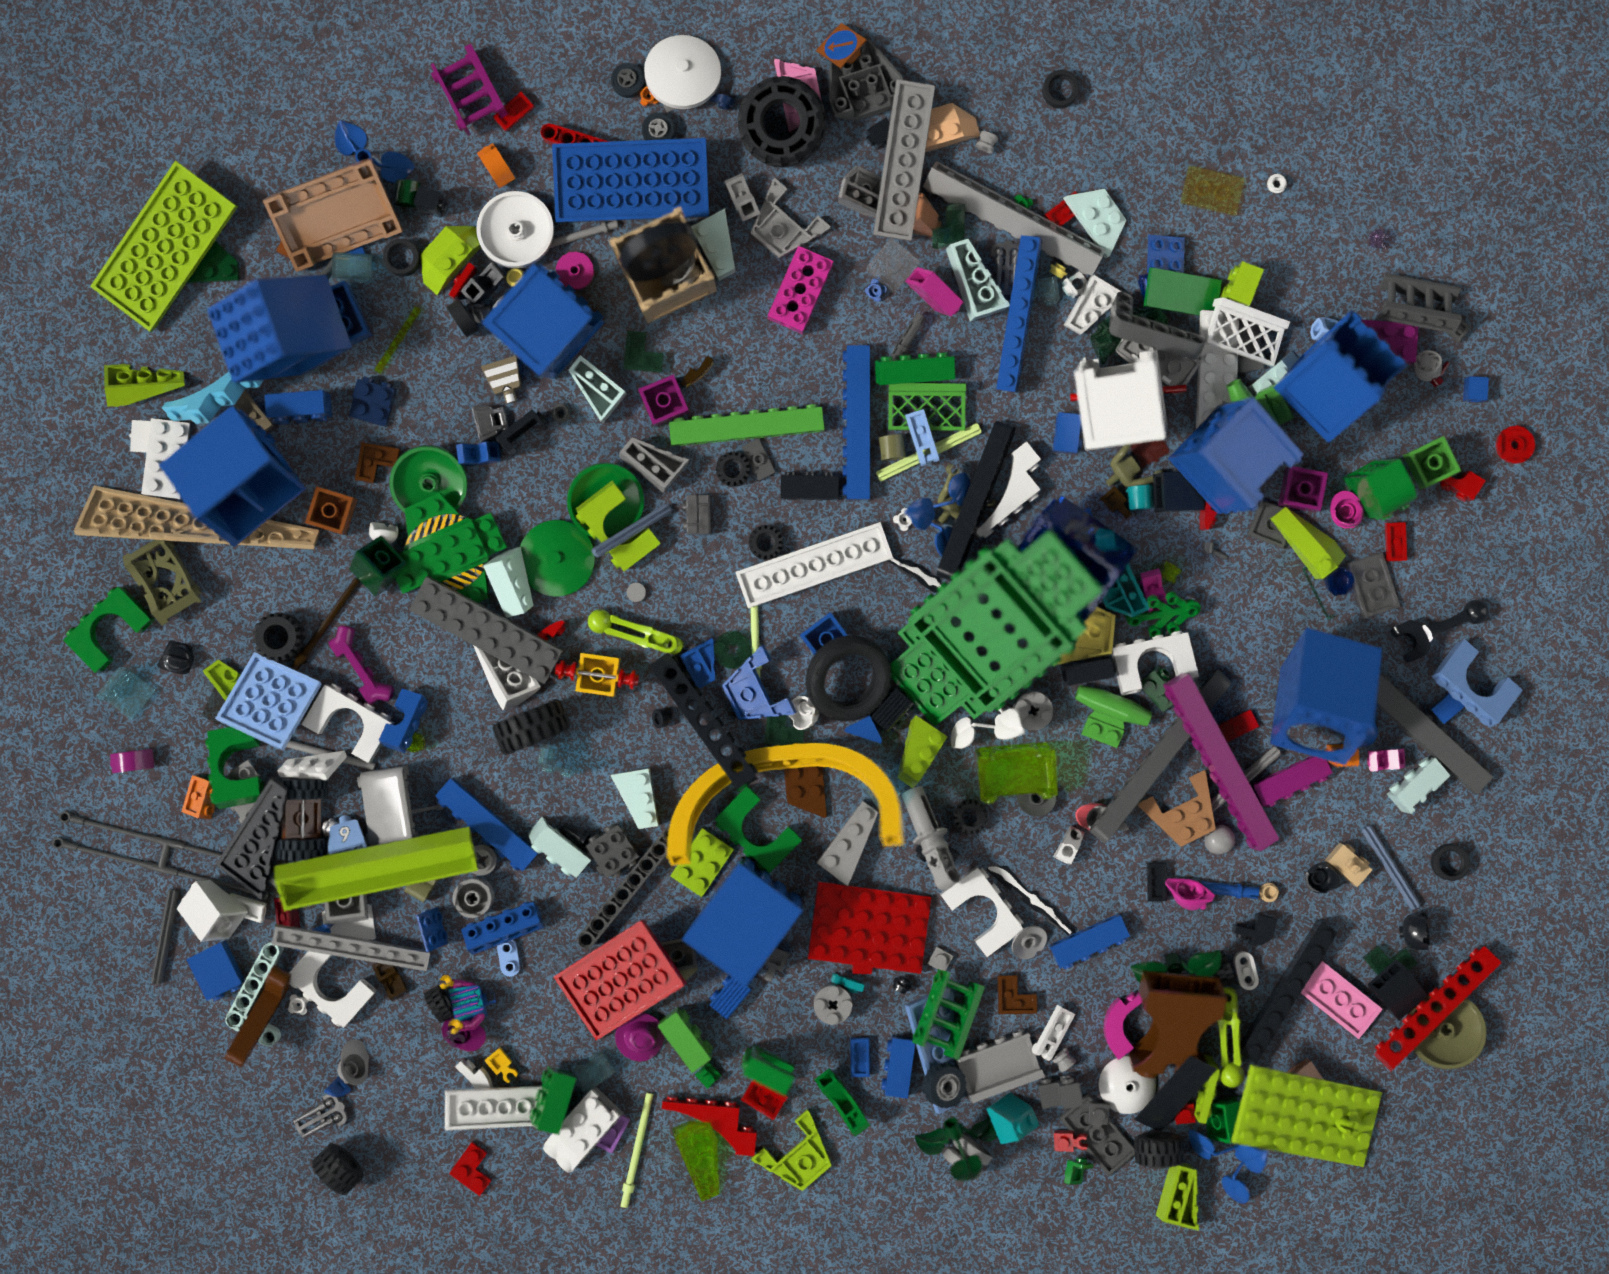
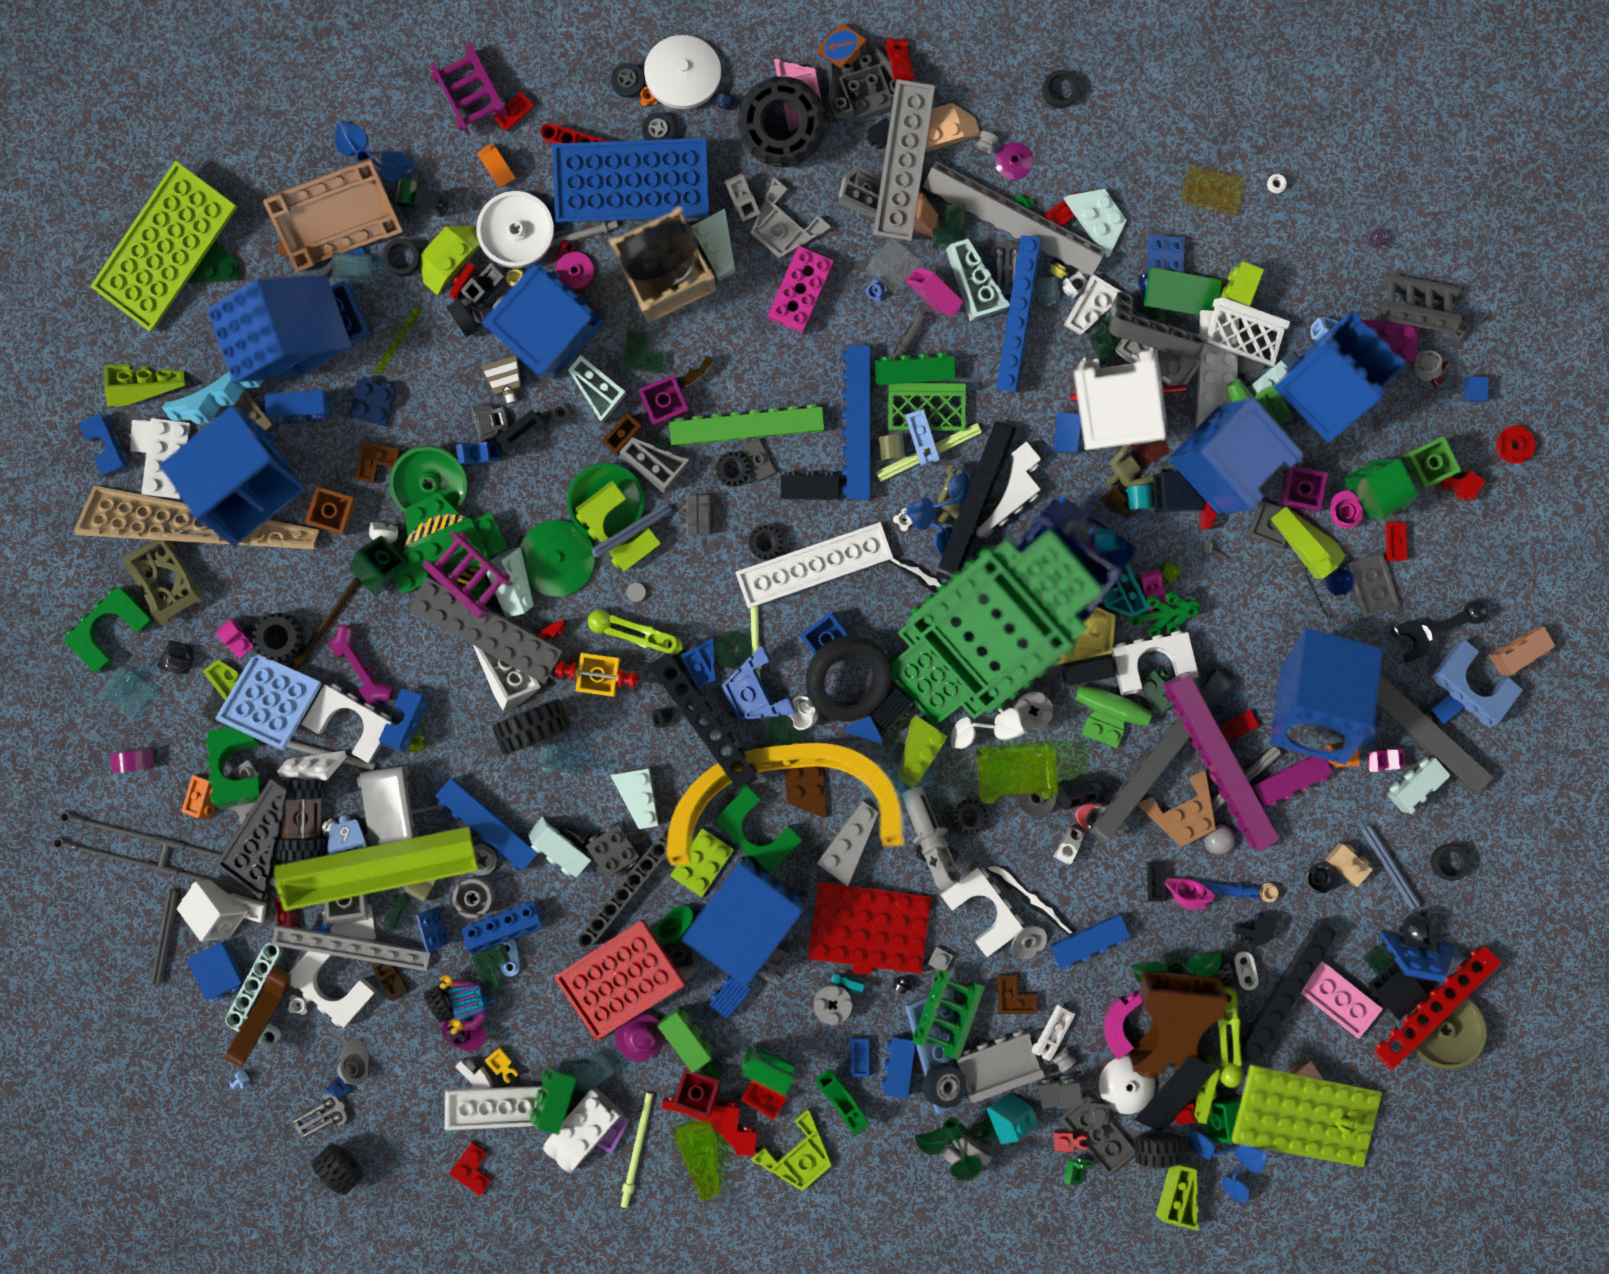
none -> blue arch [79,413,128,477]
none -> dark pink brick [216,618,255,659]
none -> light blue piece [230,1070,250,1089]
none -> clear green plate [383,893,409,933]
none -> magenta fence [422,531,513,618]
none -> clear green plate [472,943,511,992]
none -> dark red hand [550,240,575,263]
none -> reddish brown brick [601,413,643,457]
none -> green piece [653,905,693,946]
none -> dark red slope [673,1068,721,1118]
none -> red plate [886,38,914,82]
none -> magenta dish [995,142,1033,180]
none -> black brick [1055,774,1102,810]
none -> blue wing [1380,931,1455,982]
none -> nougat wedge [1489,626,1555,676]

